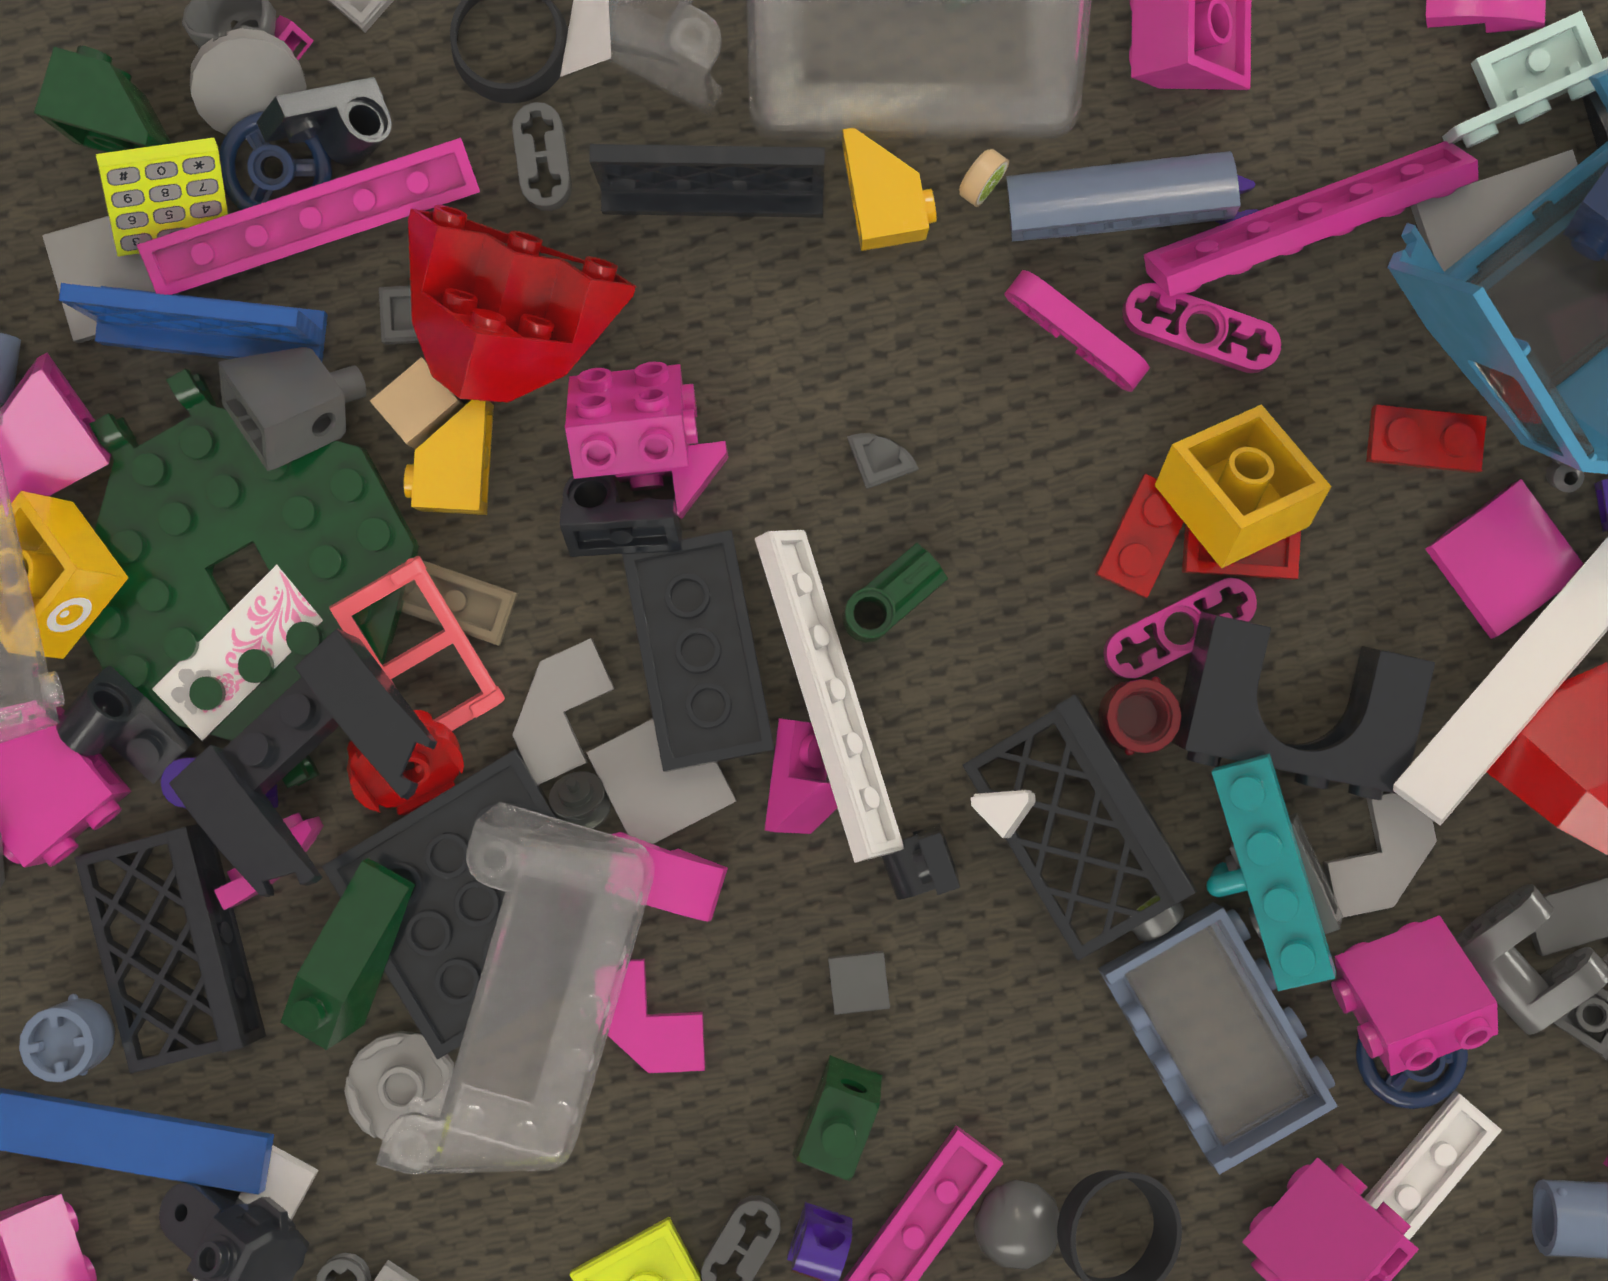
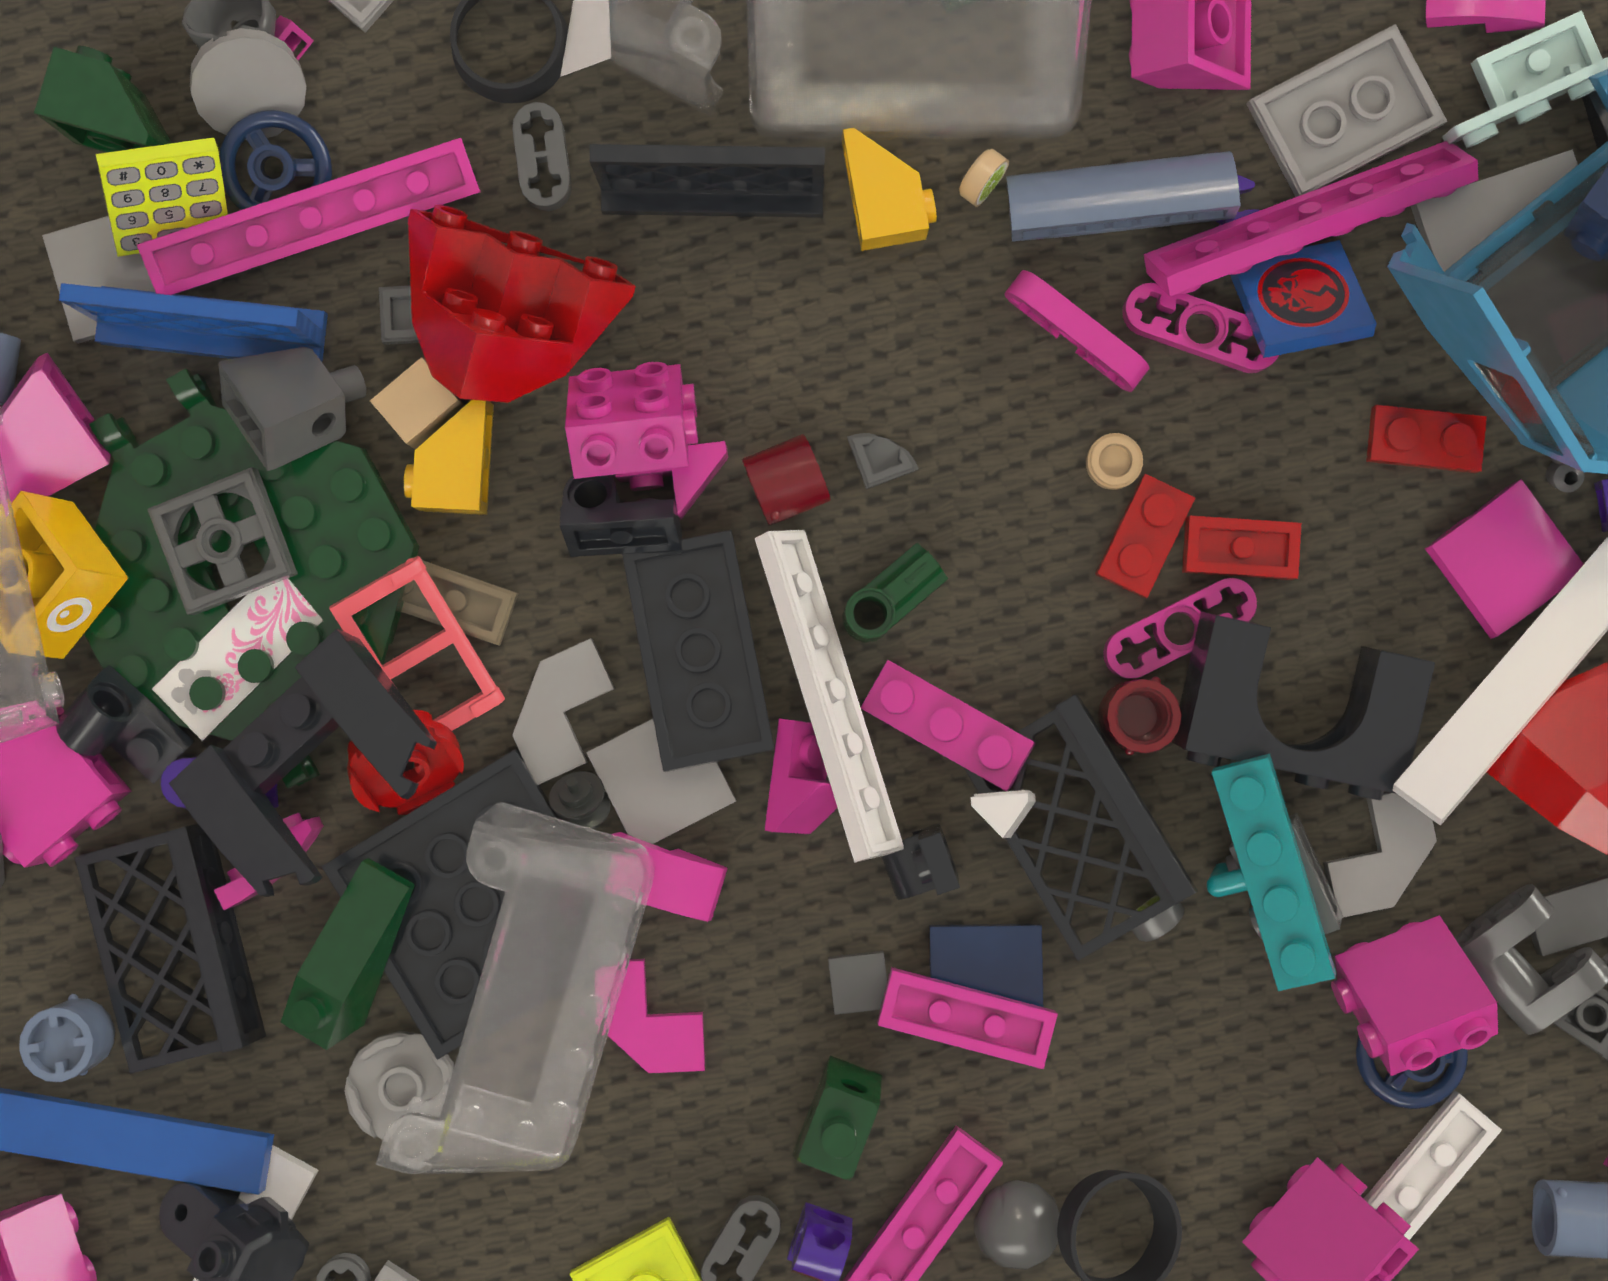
black plate [256,77,392,167] -> none
clear window [1098,902,1338,1175] -> none
yellow brick [1155,404,1332,568] -> none
none -> dark grey piece [147,467,298,615]
none -> dark red piece [742,434,831,526]
none -> dark pink plate [861,660,1036,791]
none -> dark pink plate [877,967,1058,1069]
none -> dark blue tile [929,924,1043,1007]
none -> tan tile [1086,433,1143,490]
none -> tile [1231,240,1377,358]
none -> light grey tile [1246,24,1447,197]

